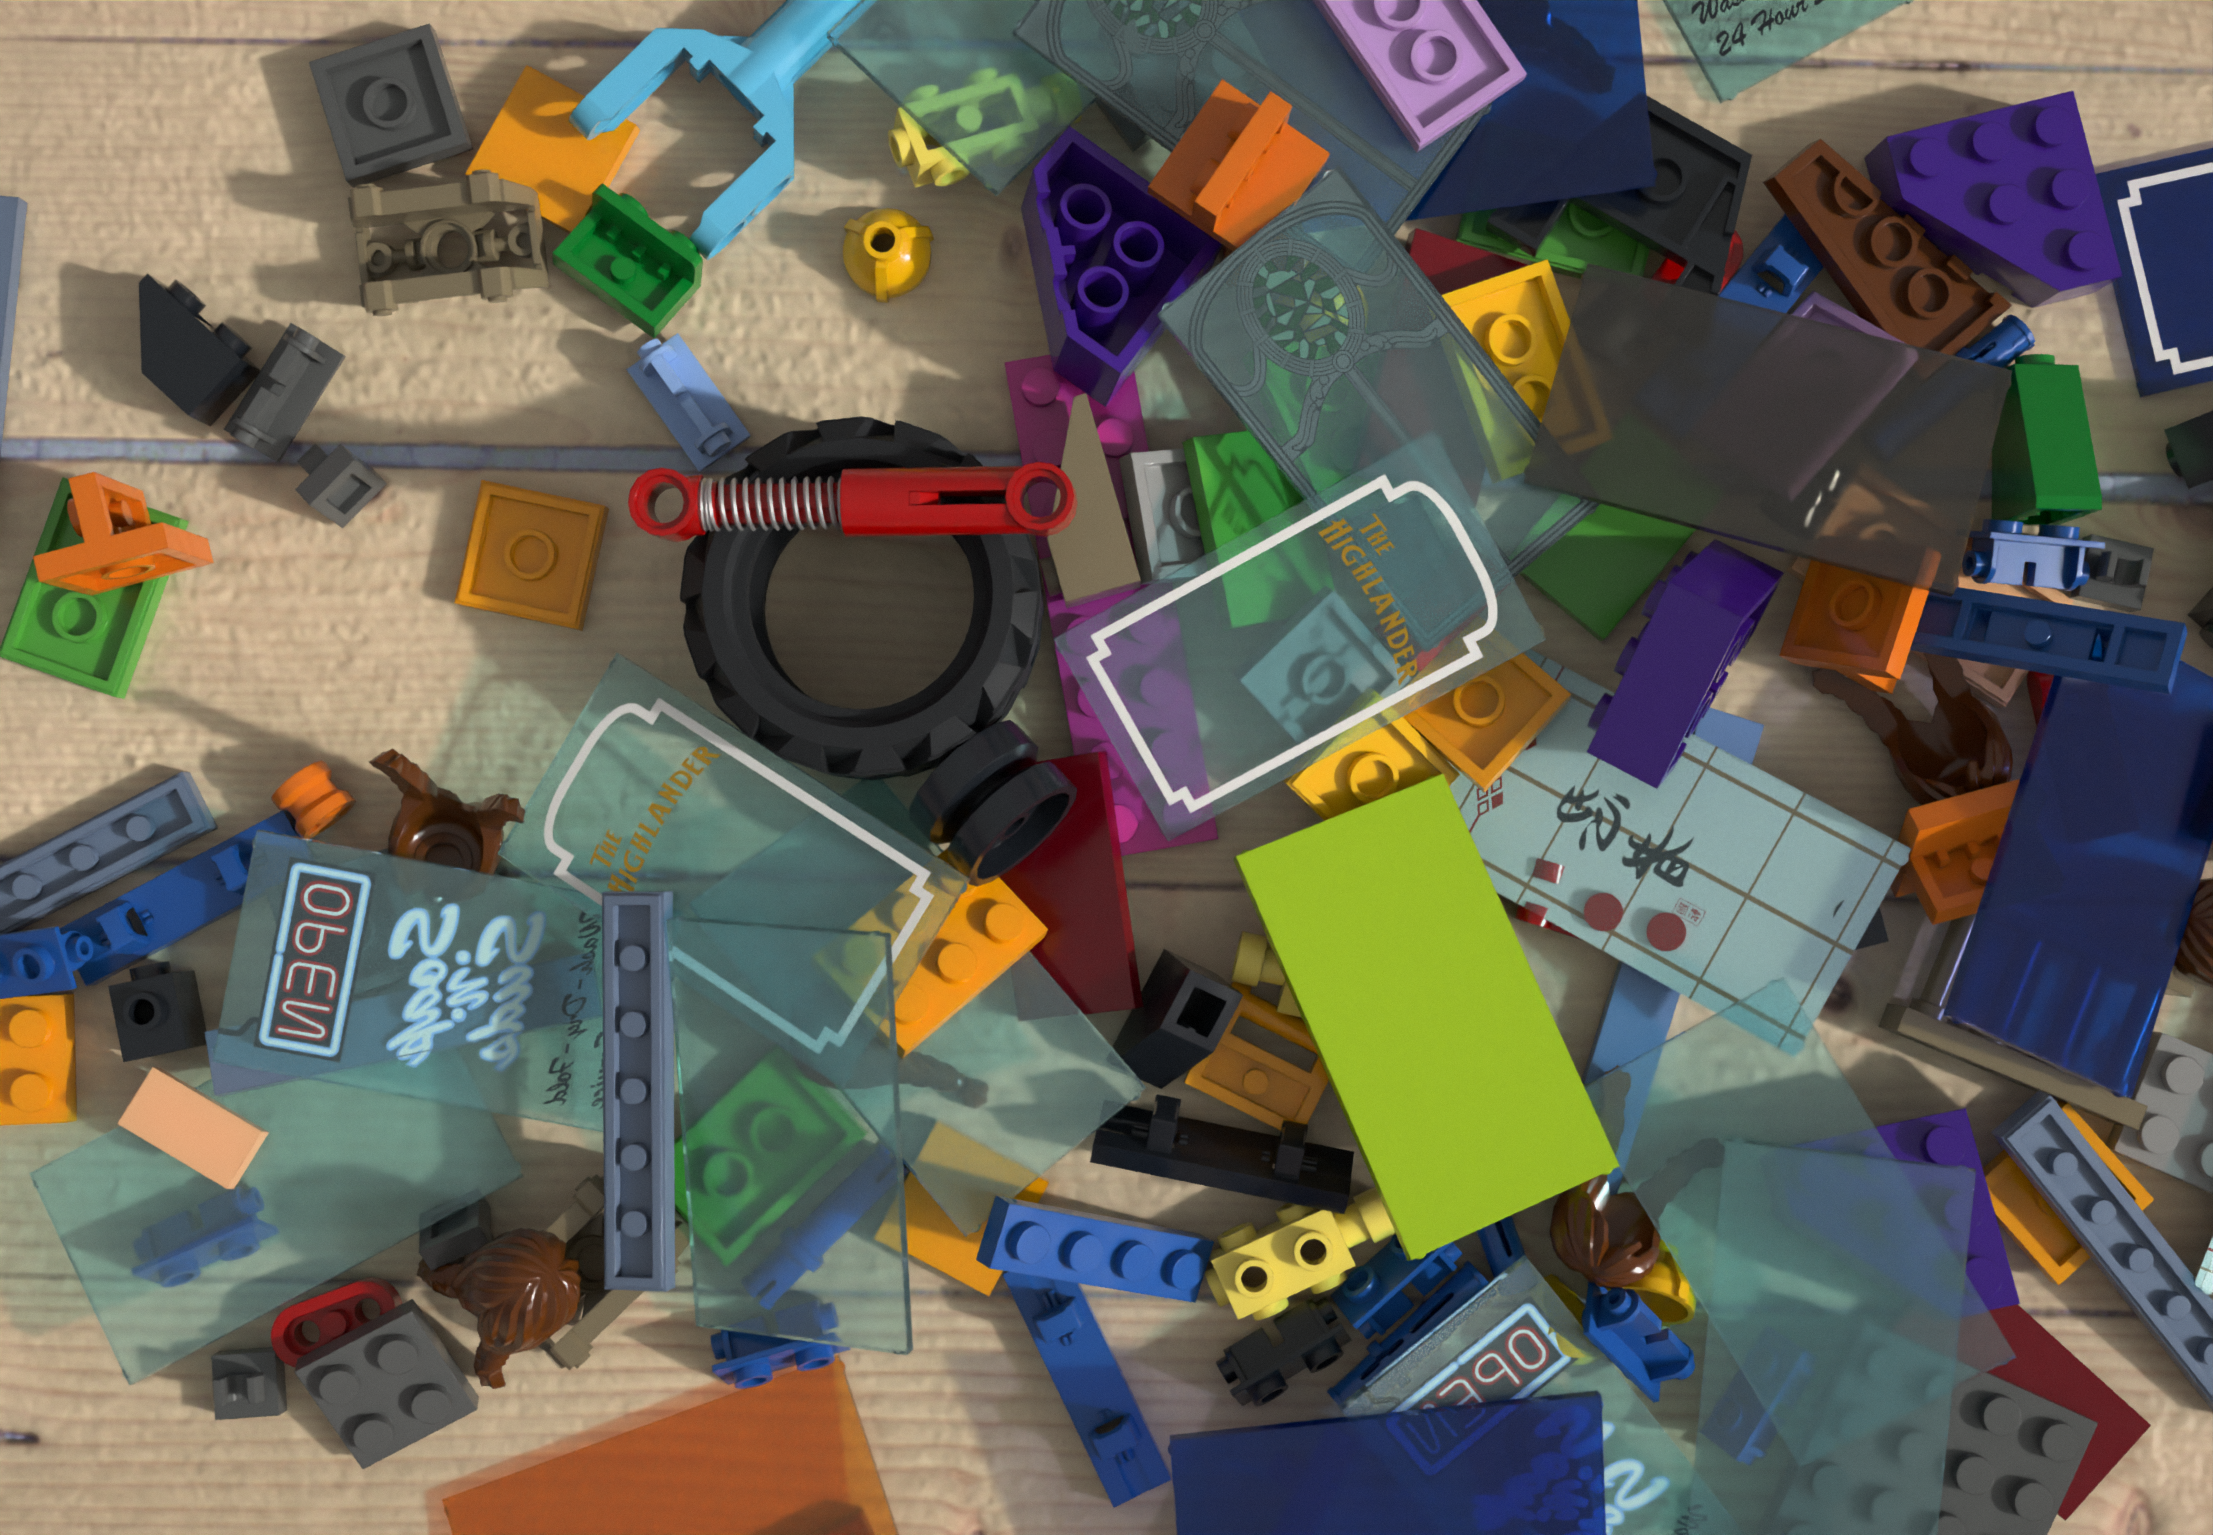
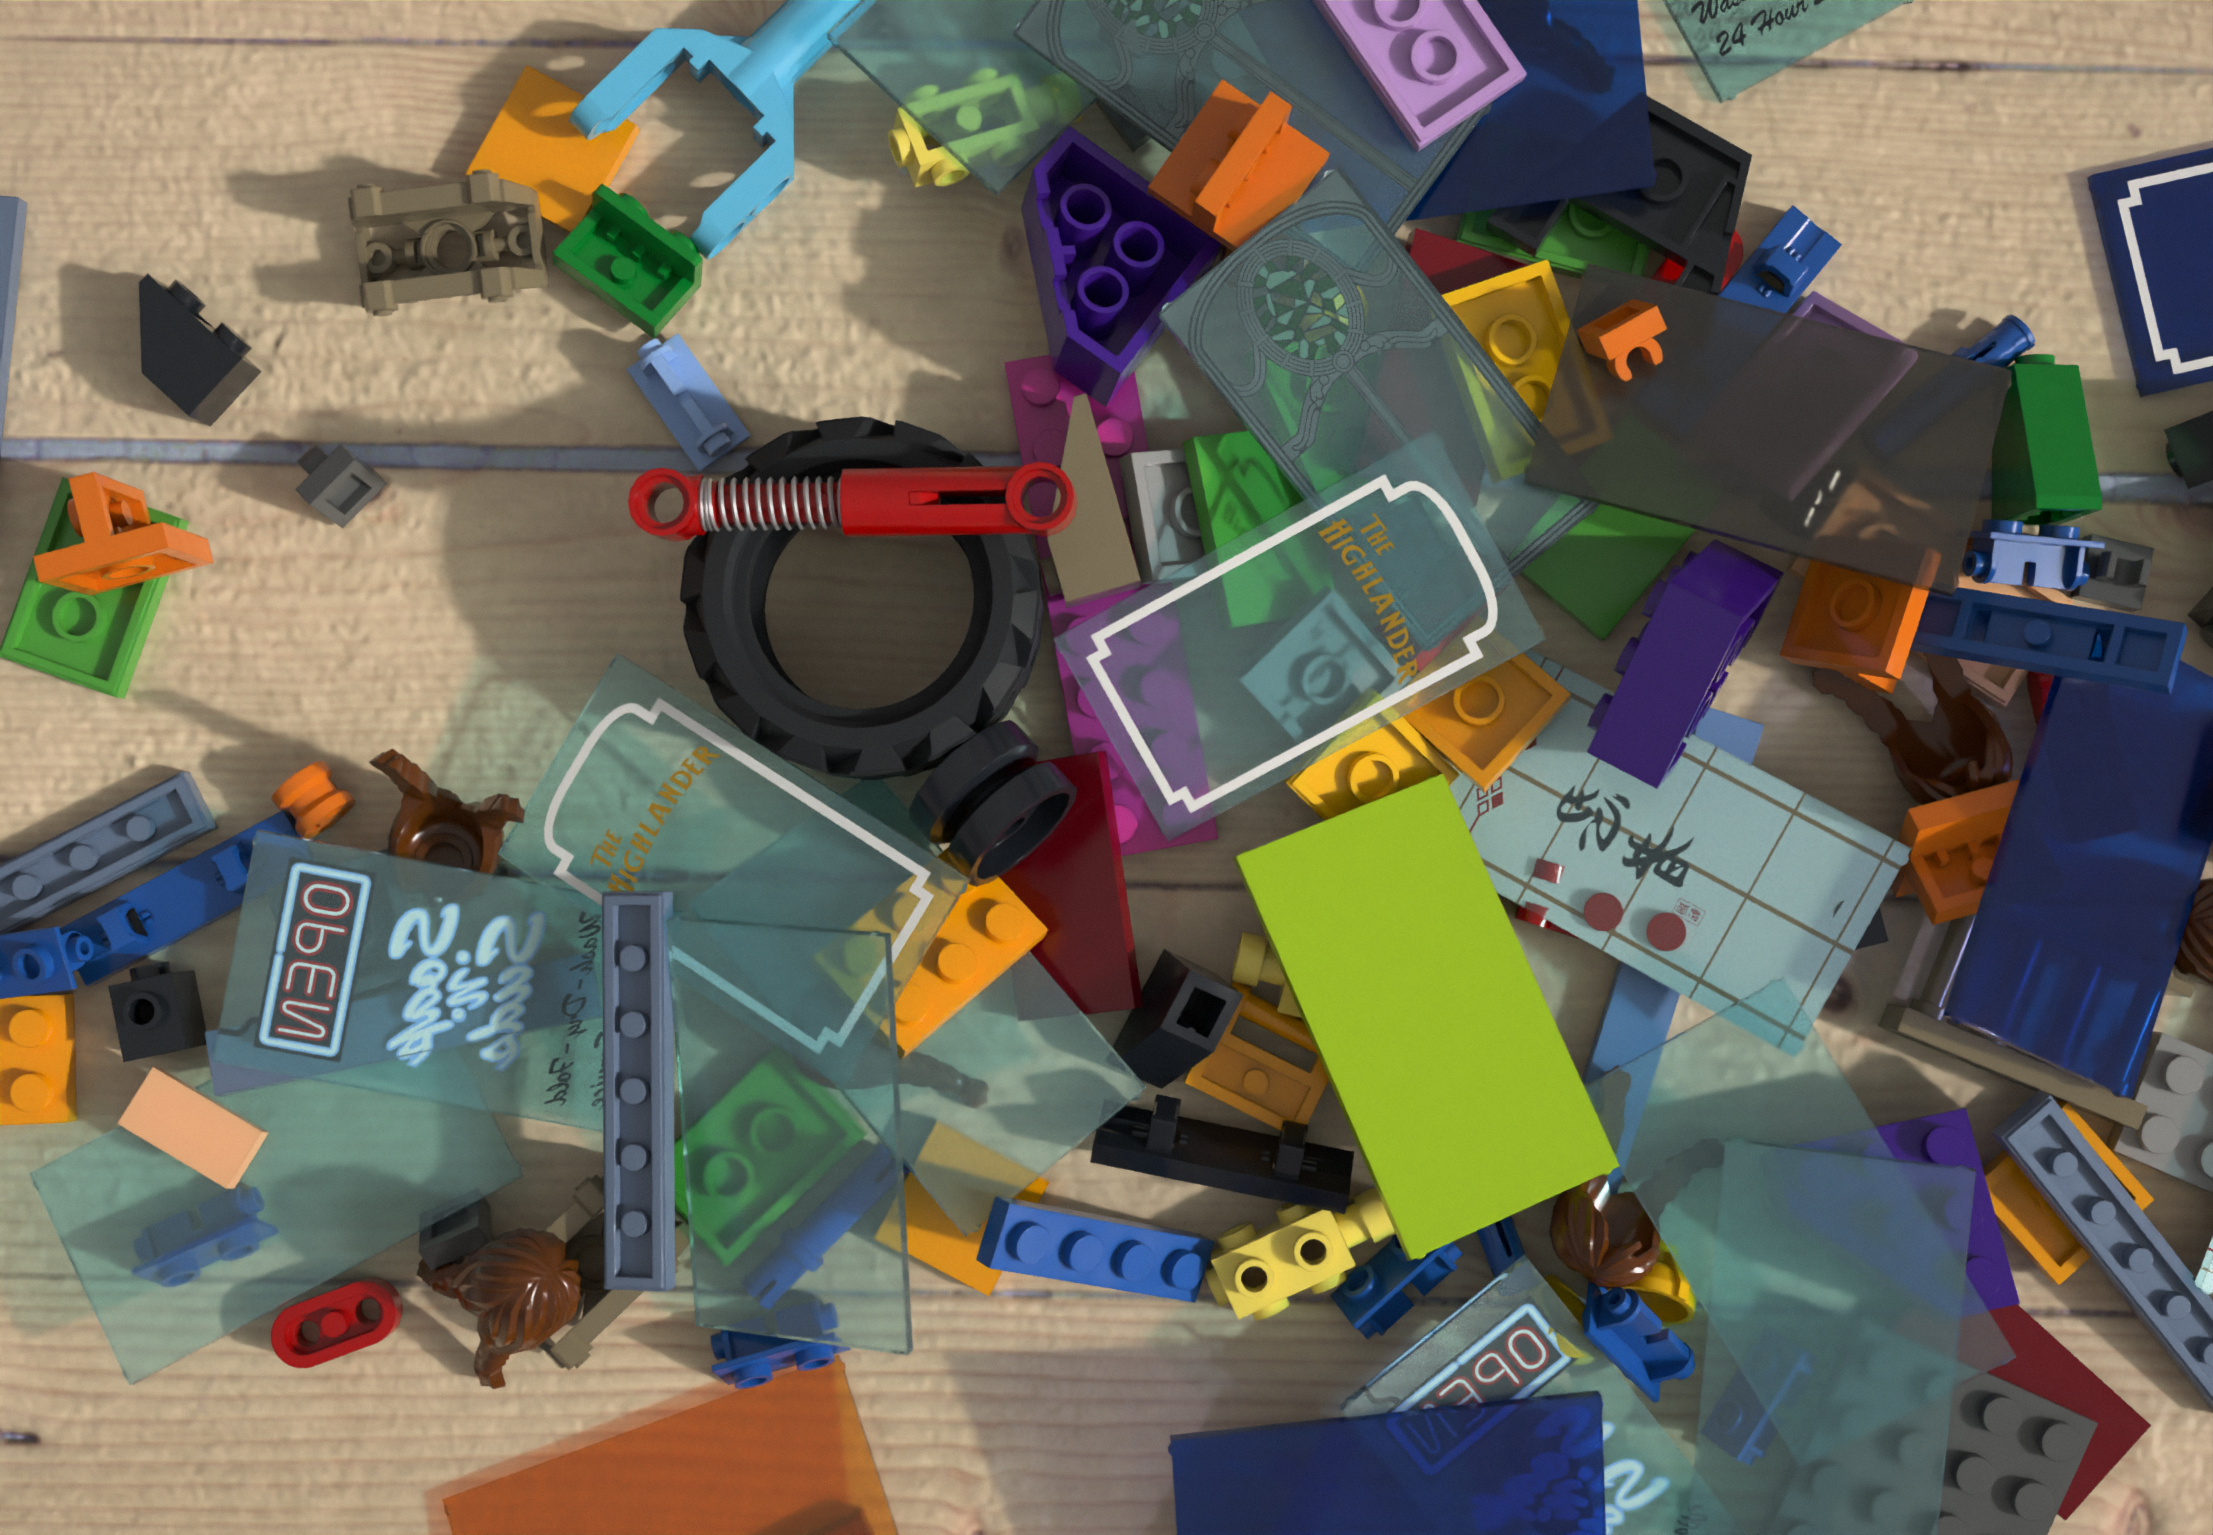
dark grey tile [211,1347,287,1420] -> none
dark grey hinge [224,323,346,463] -> none
dark grey plate [294,1299,479,1469] -> none
dark grey plate [309,23,473,188] -> none
light orange tile [454,480,609,631] -> none
yellow piece [843,208,934,303] -> none
blue hinge [1002,1271,1172,1508] -> none
black hinge [1216,1296,1352,1406] -> none
blue pin [1327,1260,1496,1423] -> none
reddish brown wing [1763,139,2012,386] -> none
dark purple brick [1864,91,2122,308] -> none
none -> orange tile [1576,299,1667,382]

